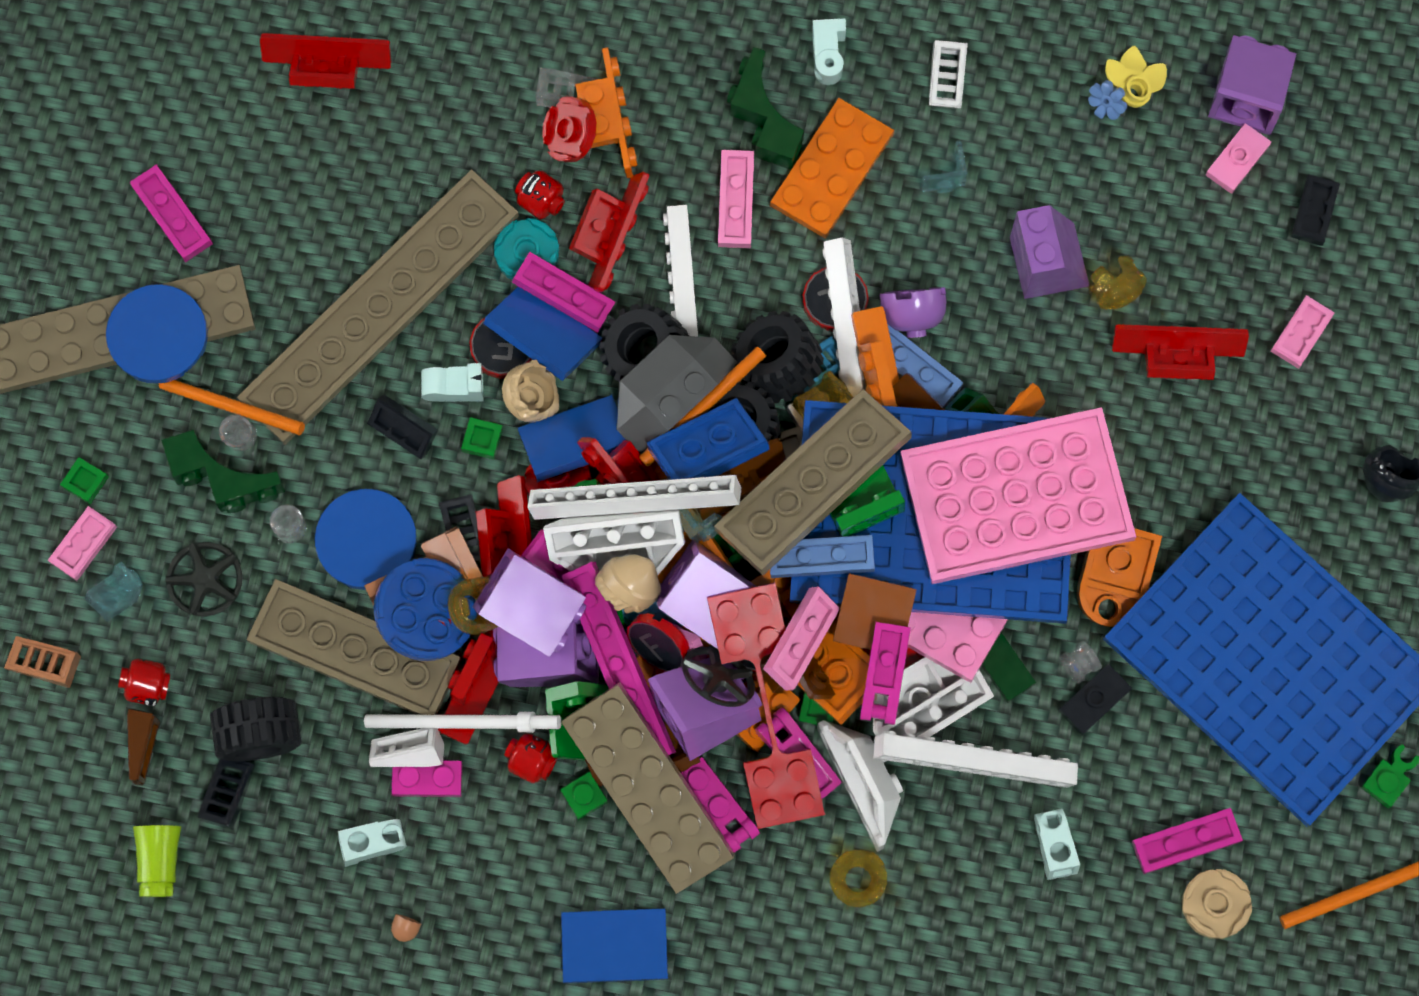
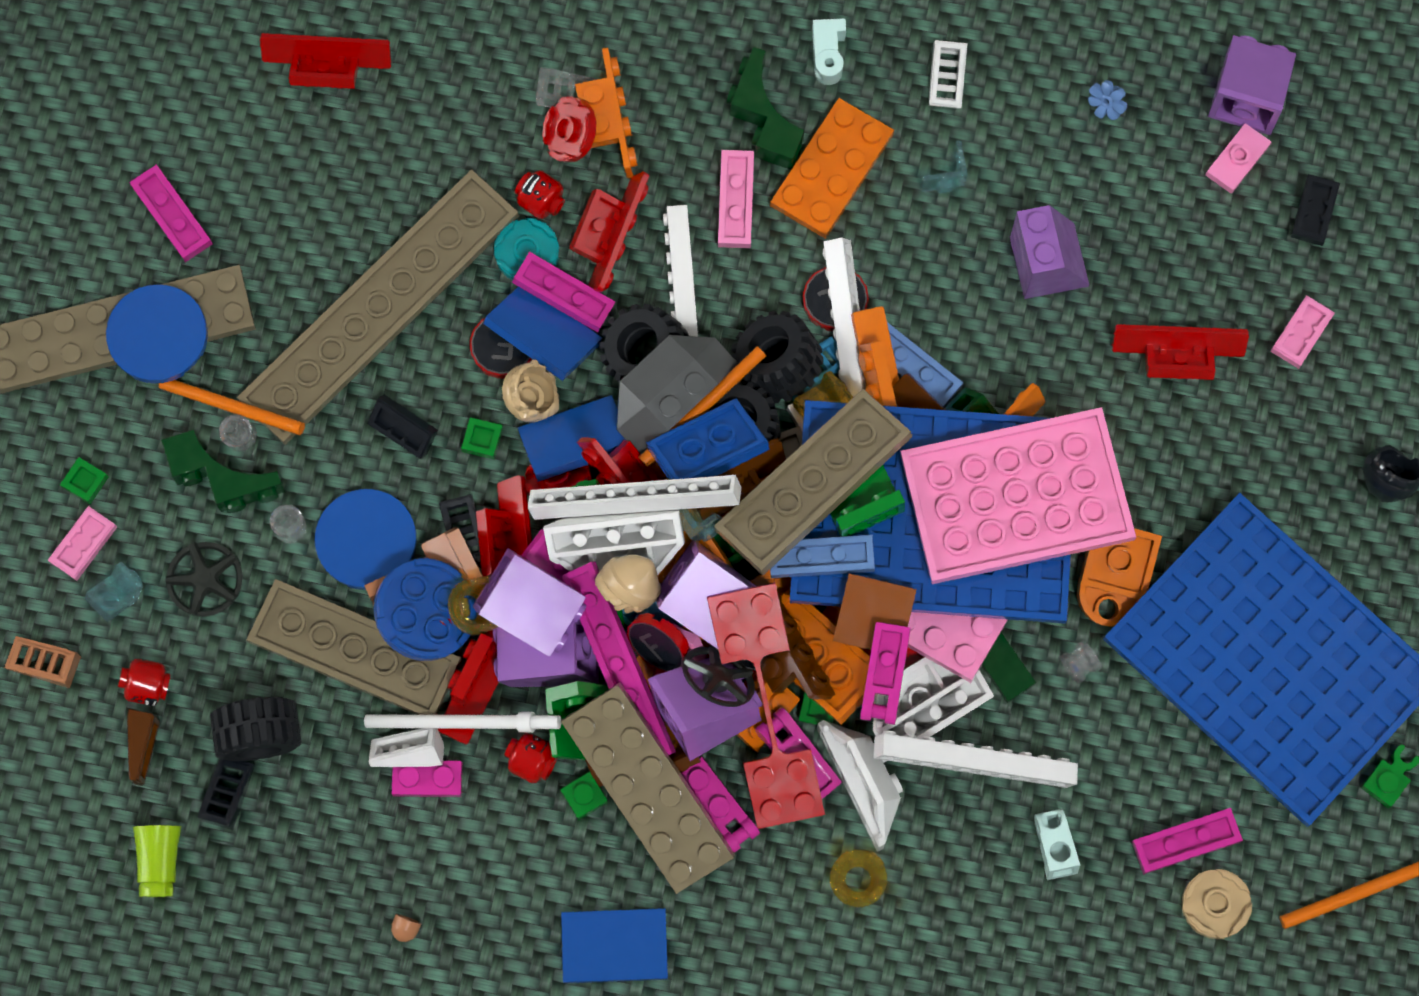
light aqua leg [338,819,407,867] -> none
light aqua leg [421,363,484,402] -> none
bright pink plate [763,586,840,691] -> none
medium lavender cylinder [880,287,947,338] -> none
black plate [1059,664,1132,736] -> none
clear yellow piece [1090,256,1147,309] -> none
light yellow plate [1105,46,1167,108] -> none

